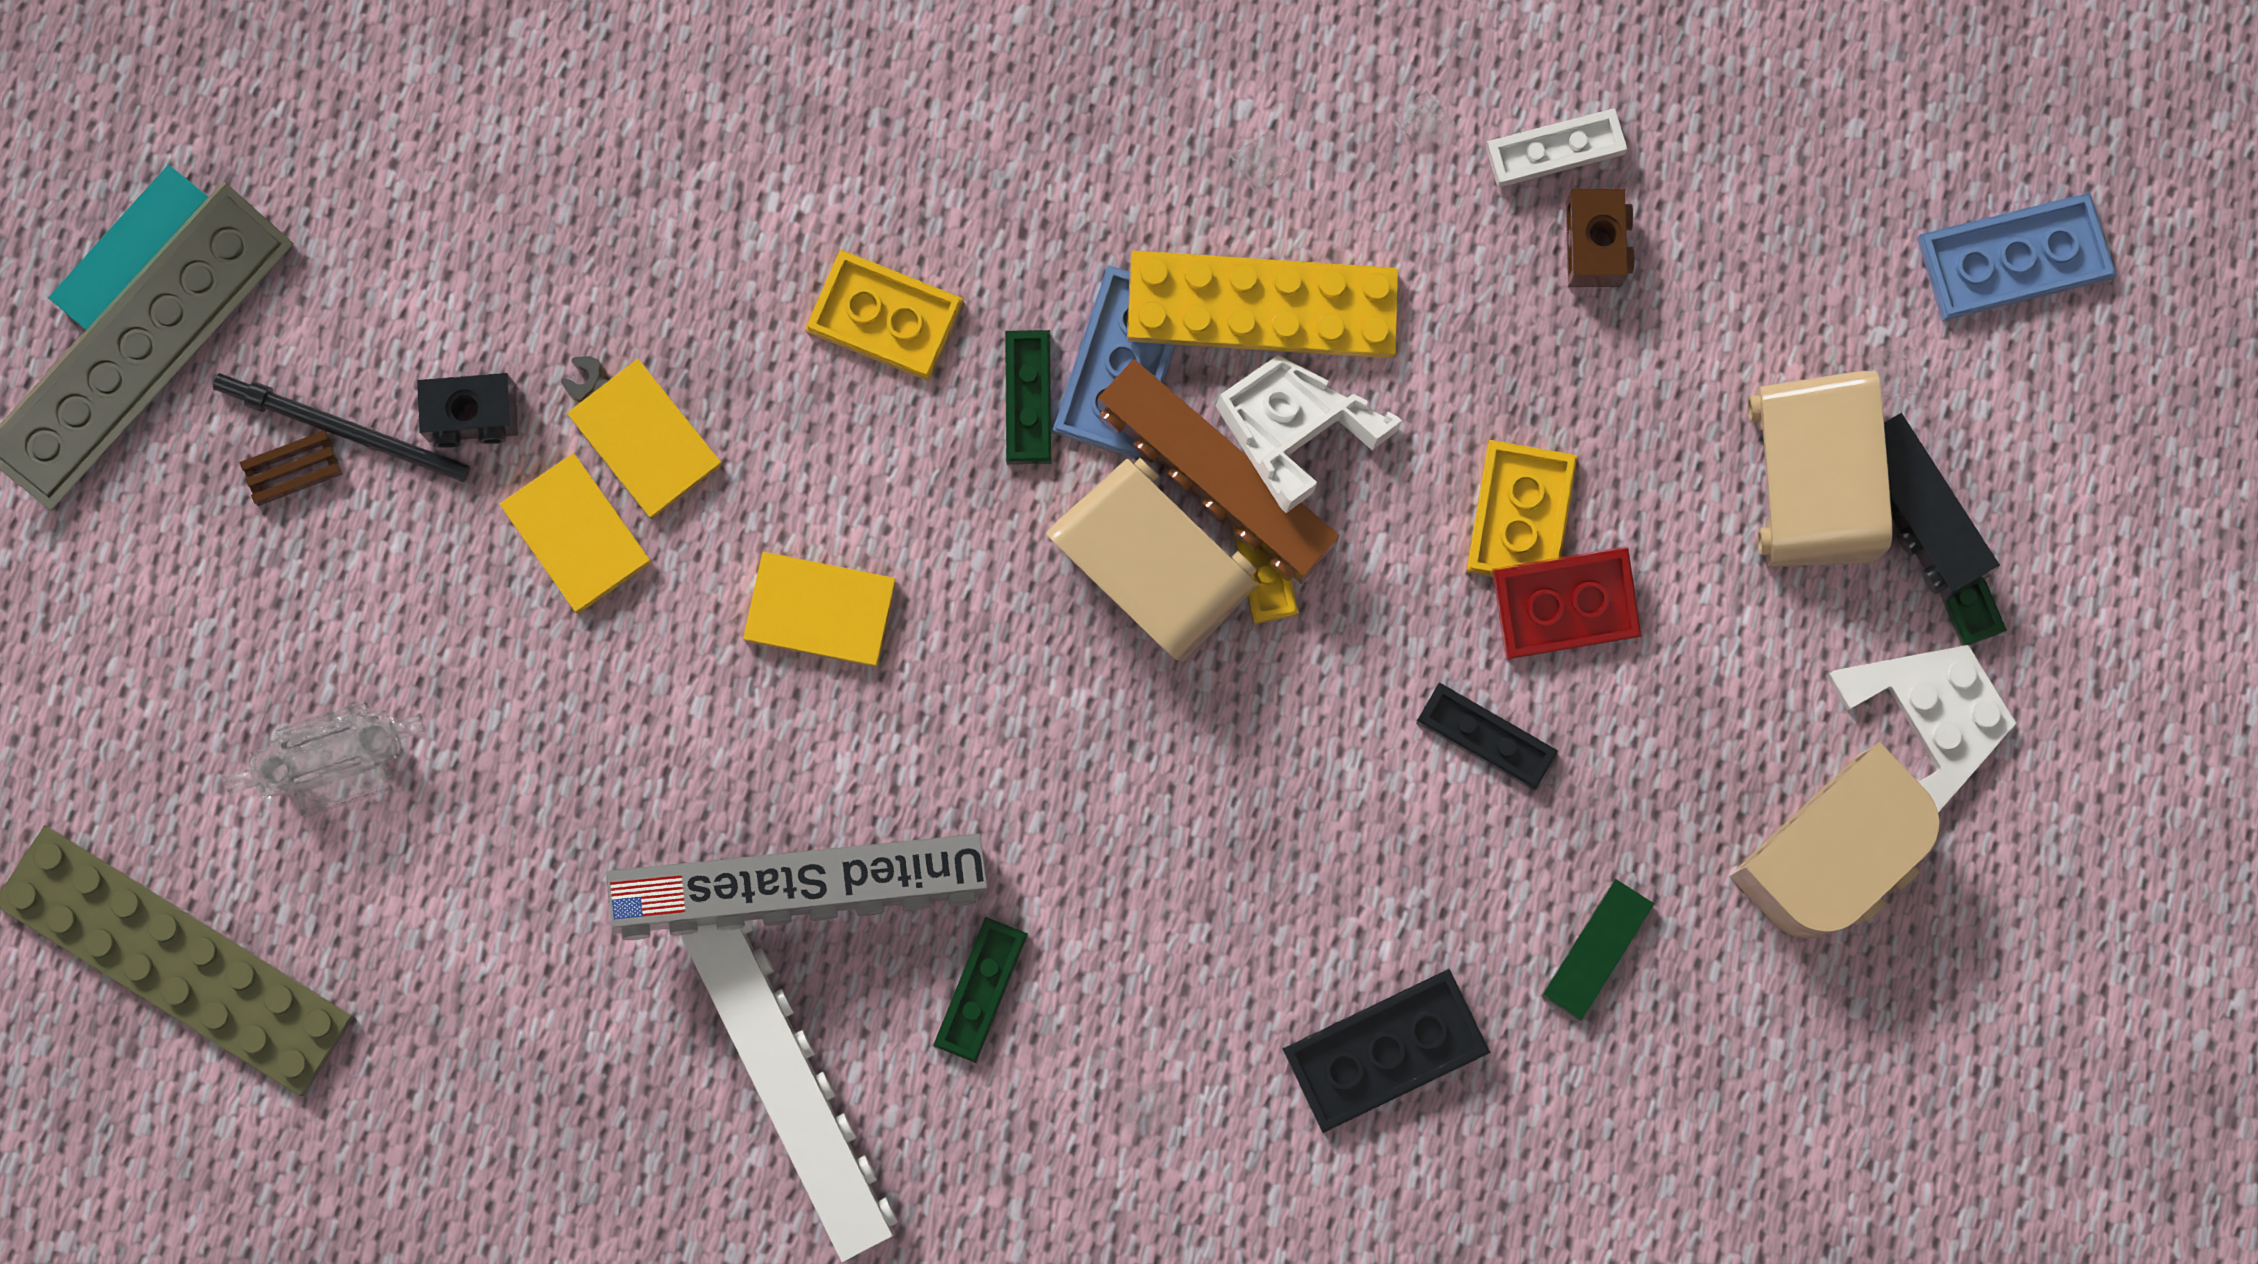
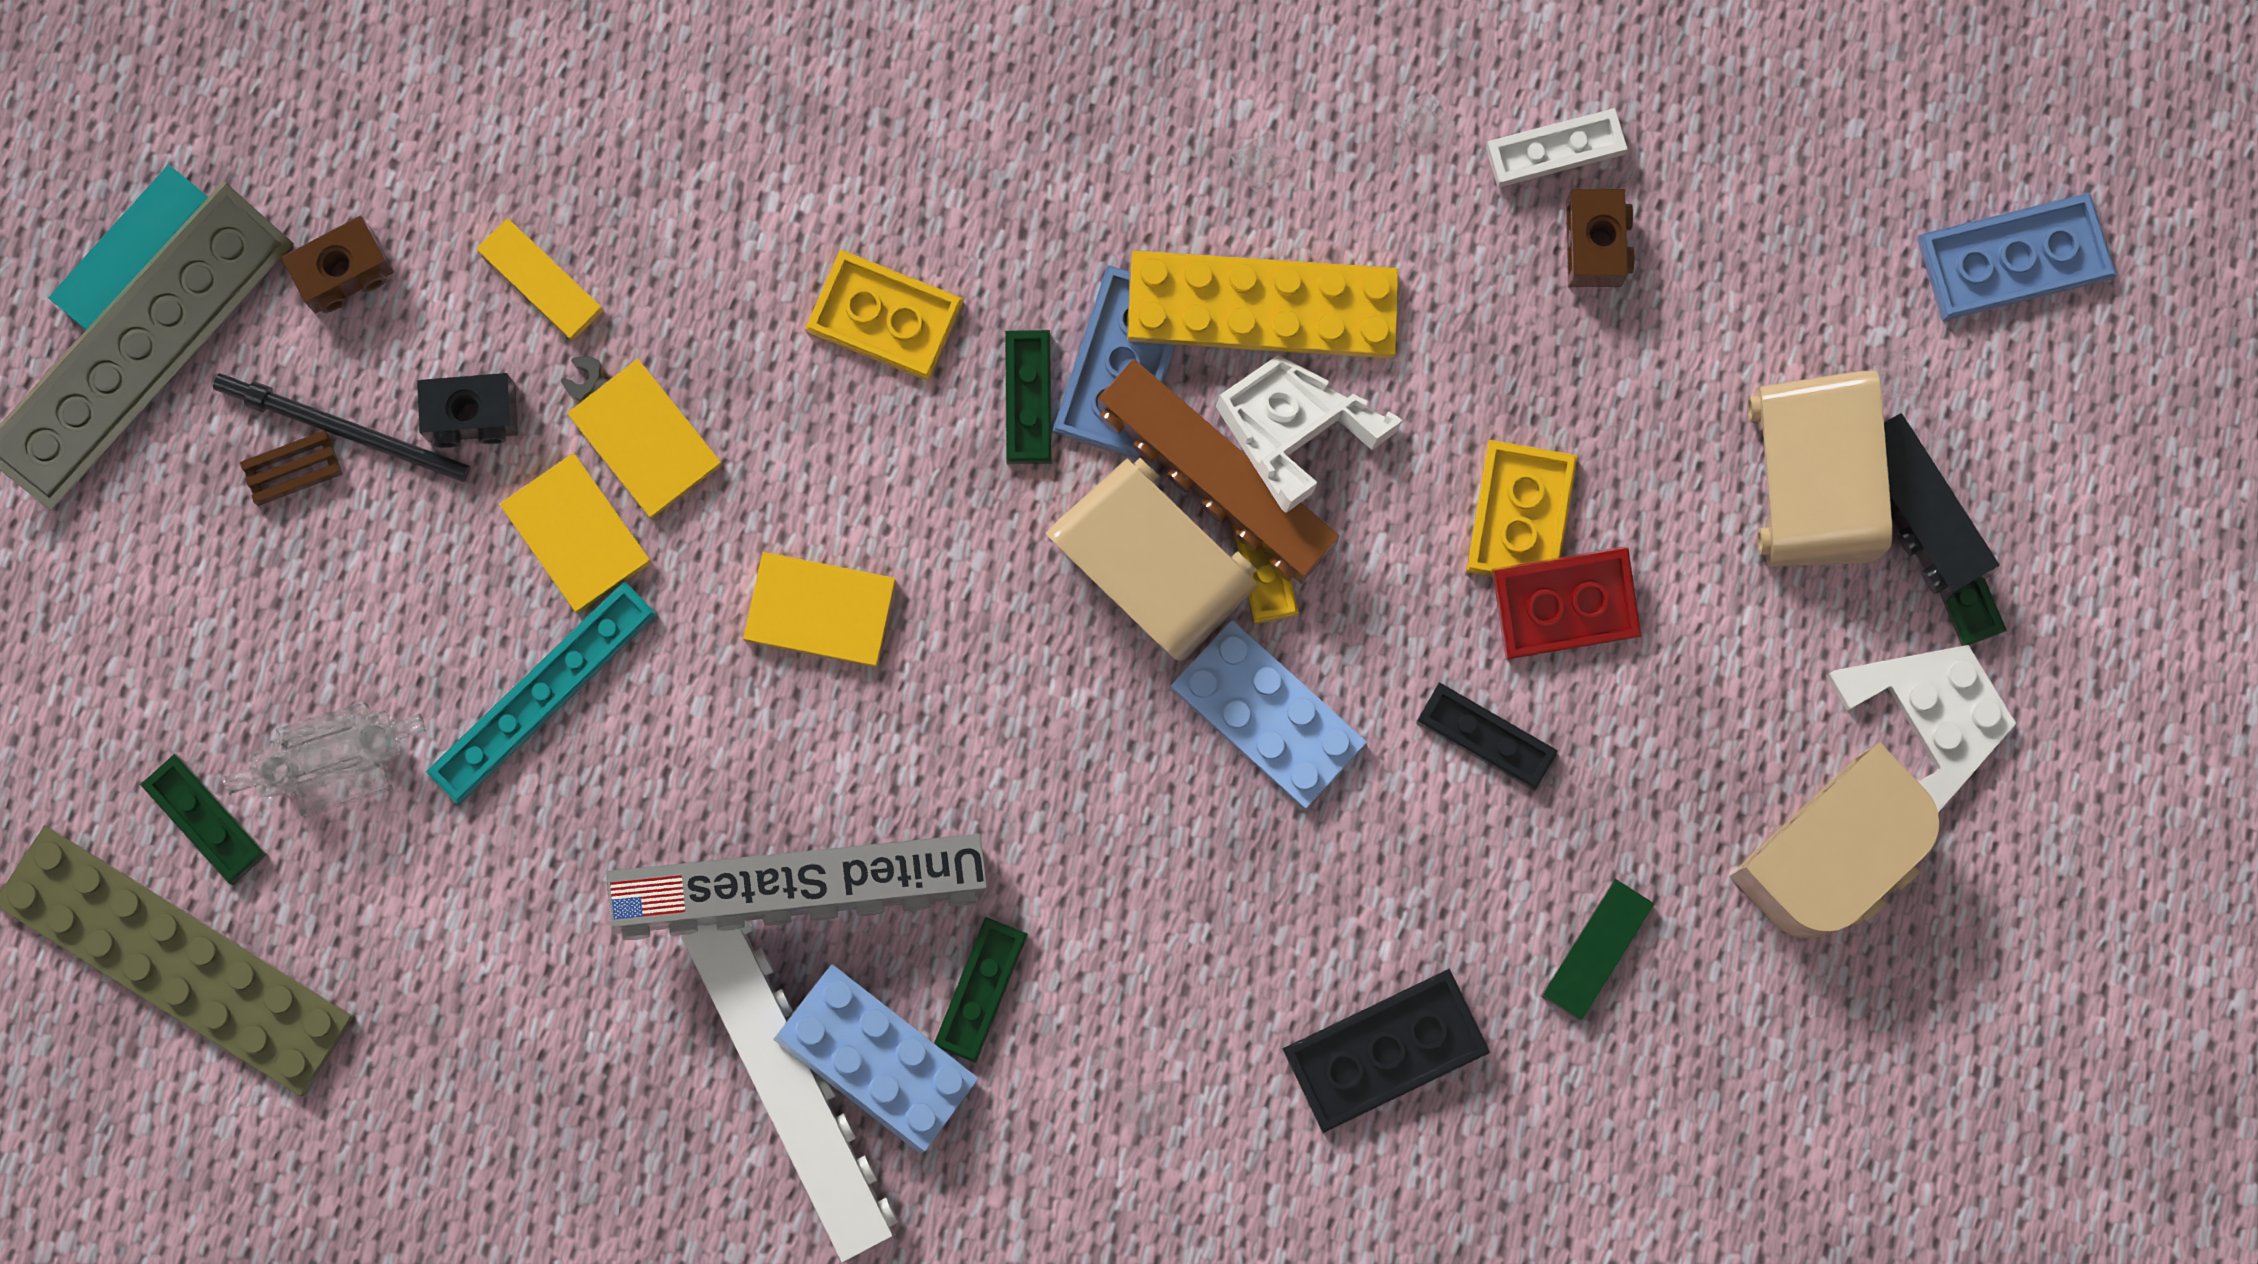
none -> dark green tile [140,754,267,885]
none -> reddish brown brick [281,215,395,314]
none -> teal tile [425,581,657,805]
none -> yellow tile [476,218,604,342]
none -> light blue plate [773,964,978,1155]
none -> light blue plate [1171,620,1367,810]

